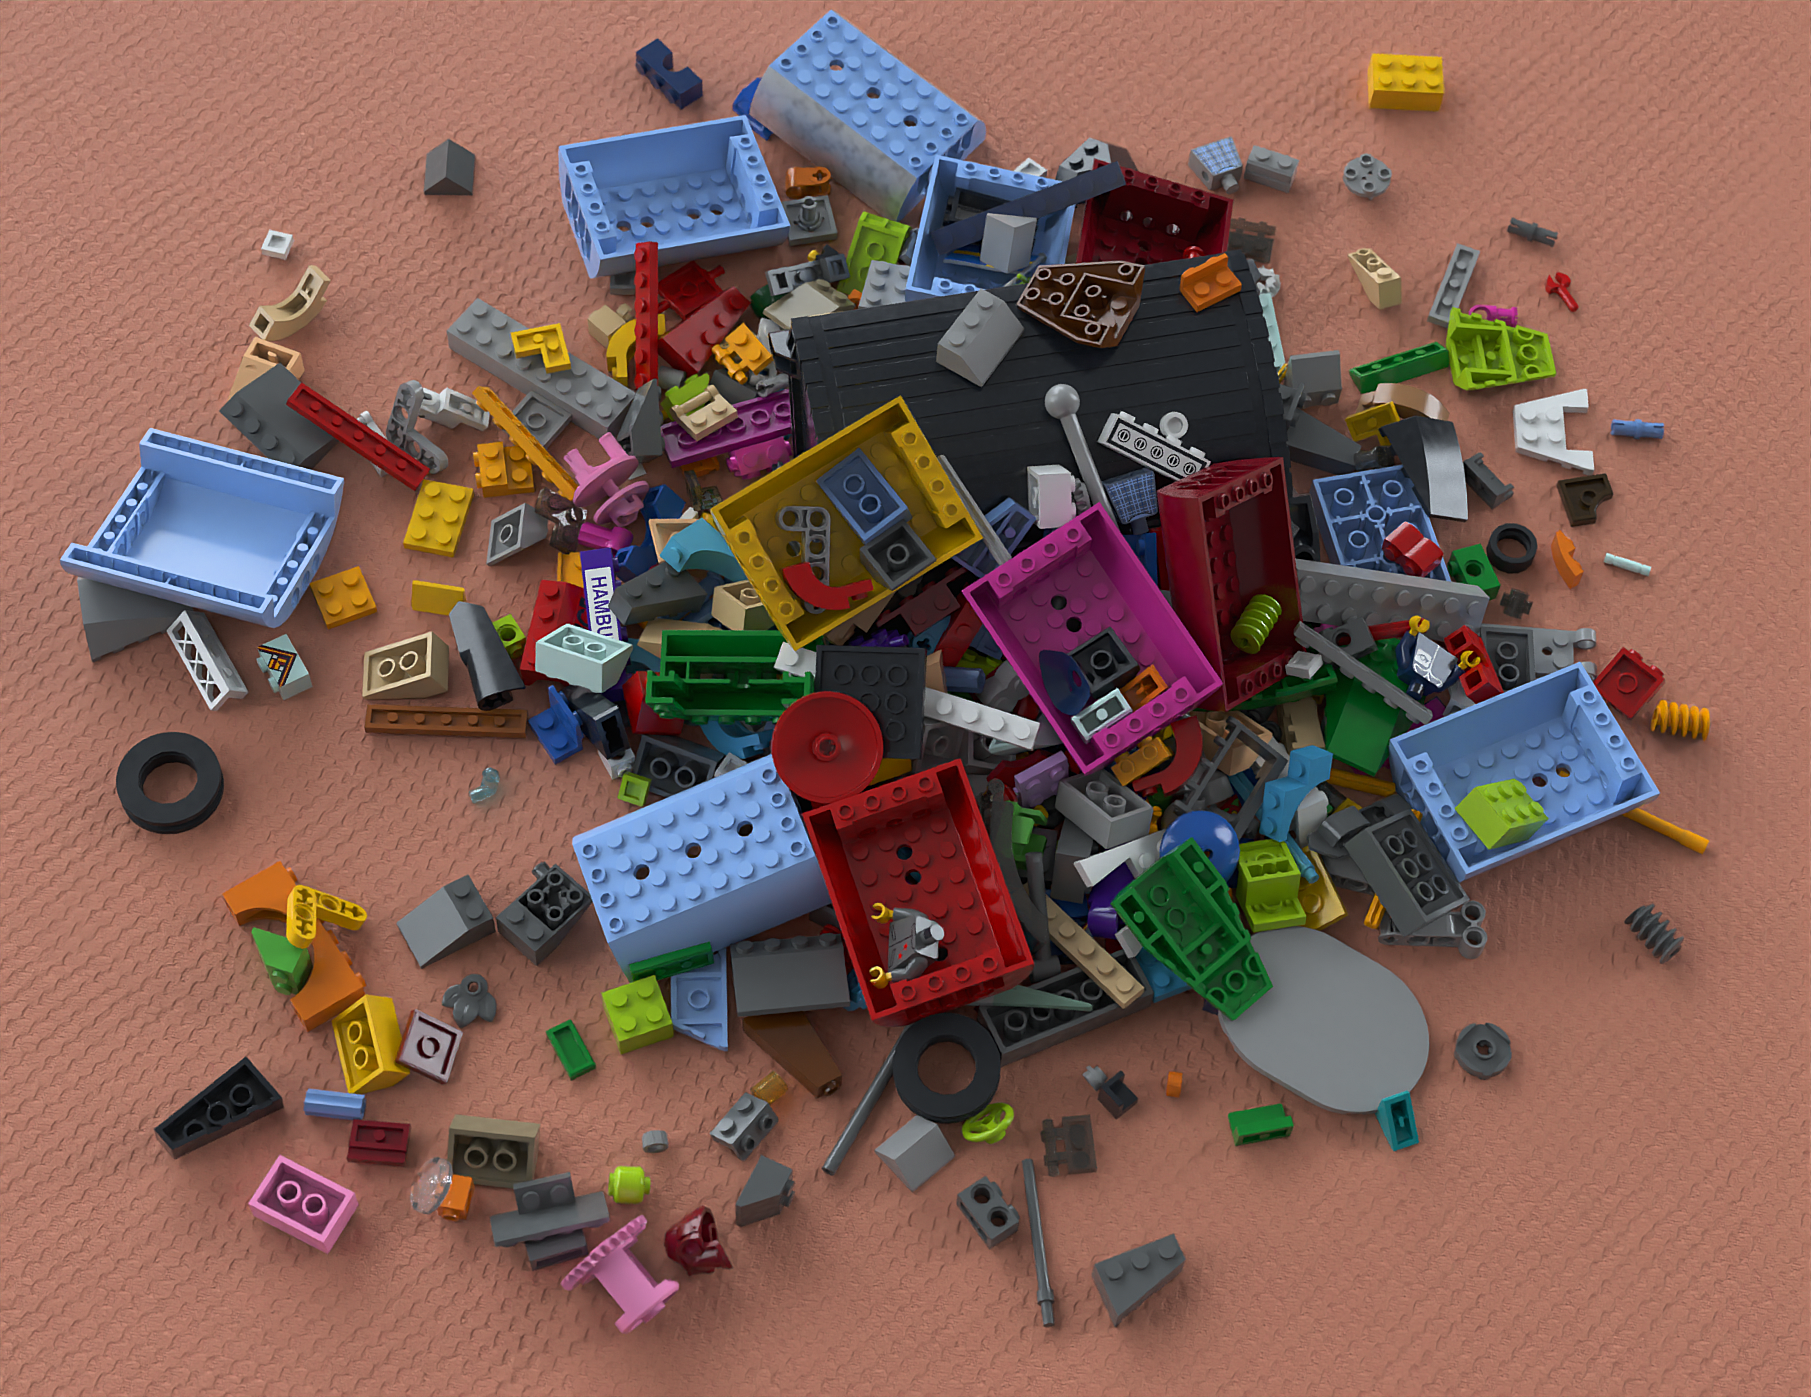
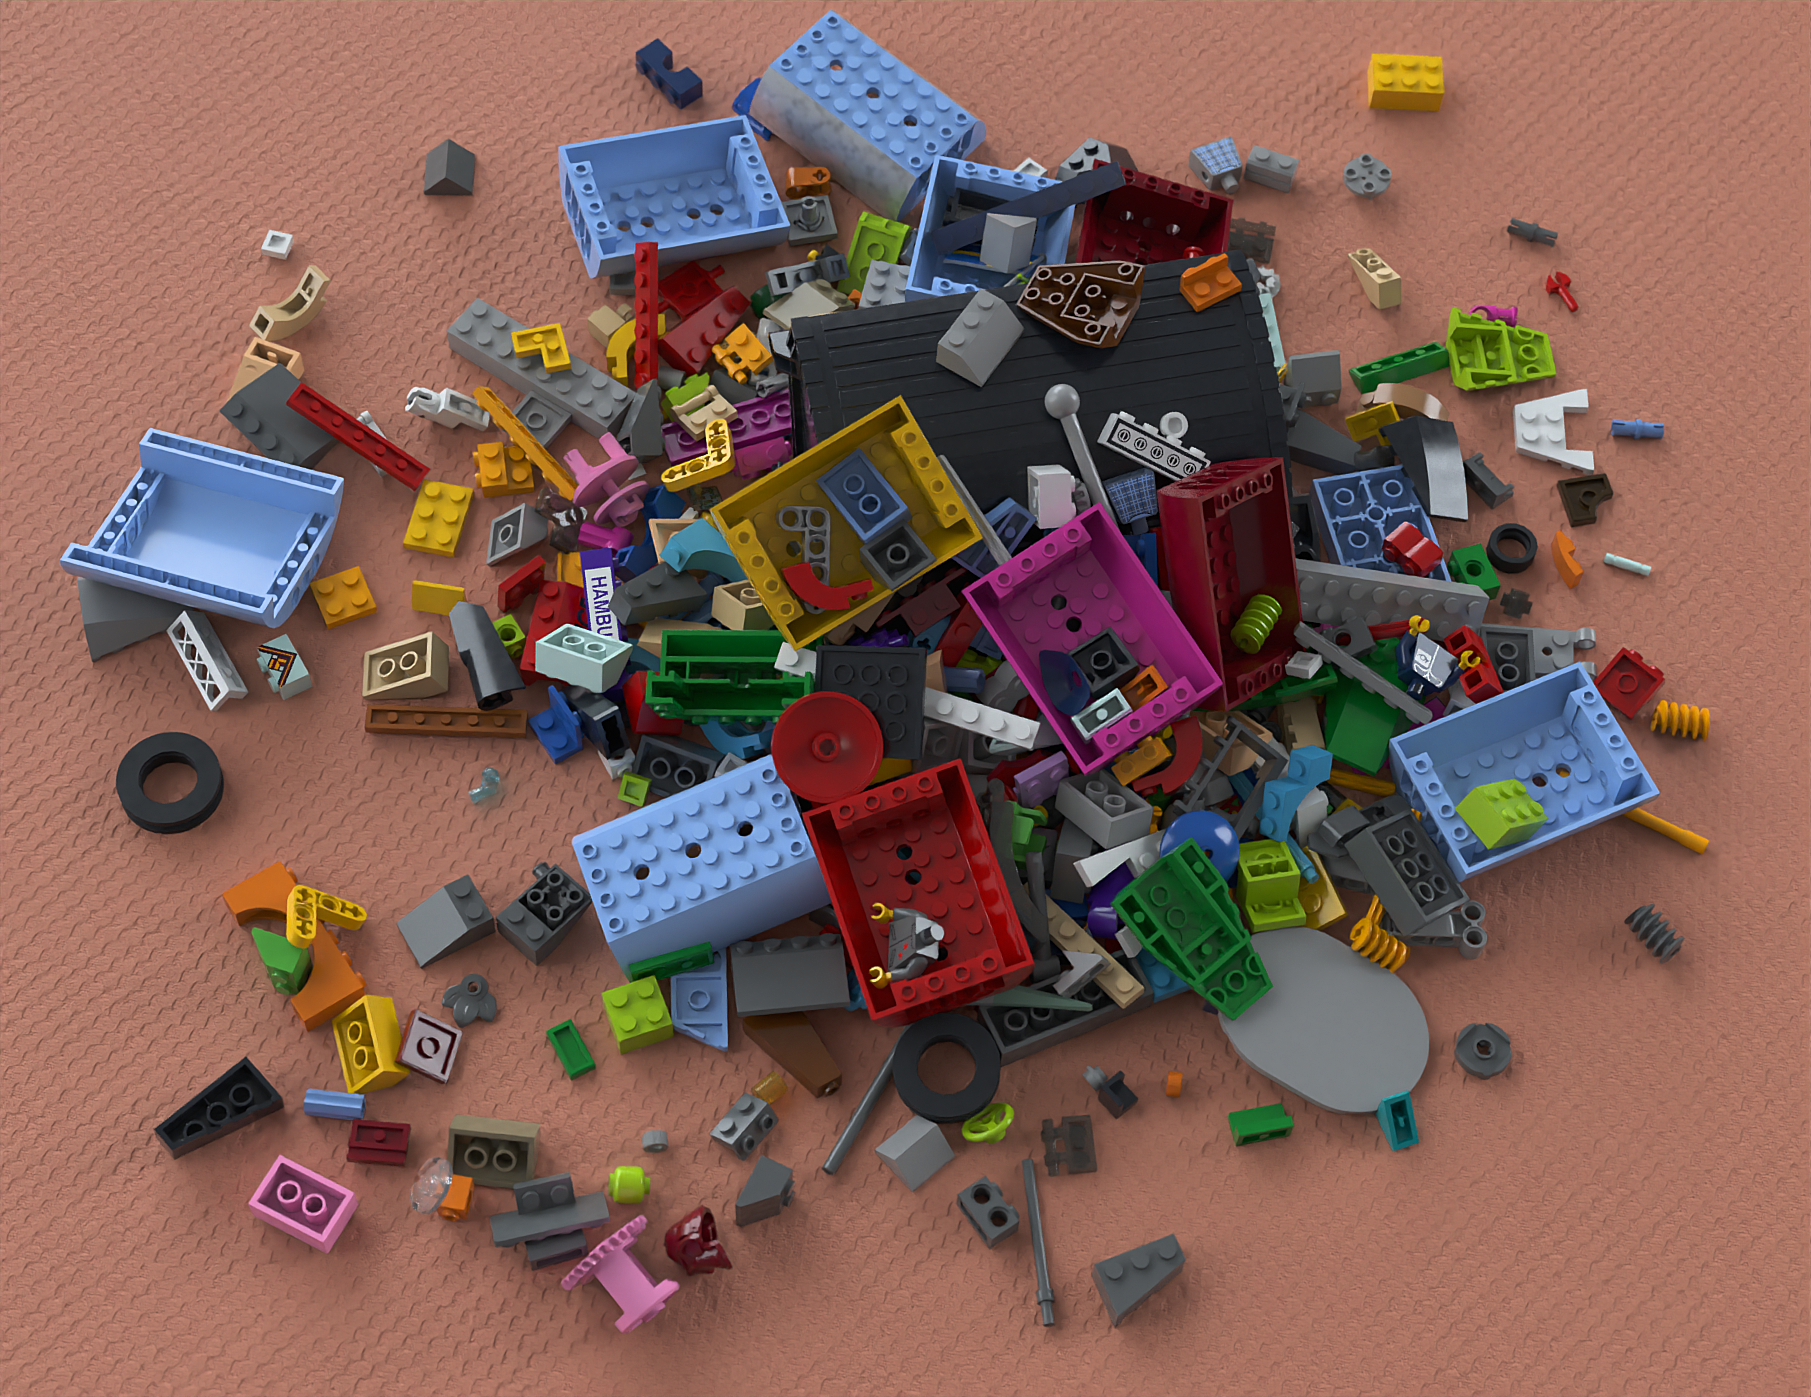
light grey beam [386,380,448,474] -> none
light grey plate [1427,243,1480,328] -> none
none -> red plate [497,555,546,613]
none -> yellow beam [661,419,735,492]
none -> light grey slope [1053,951,1111,998]
none -> light orange piece [1350,917,1411,973]

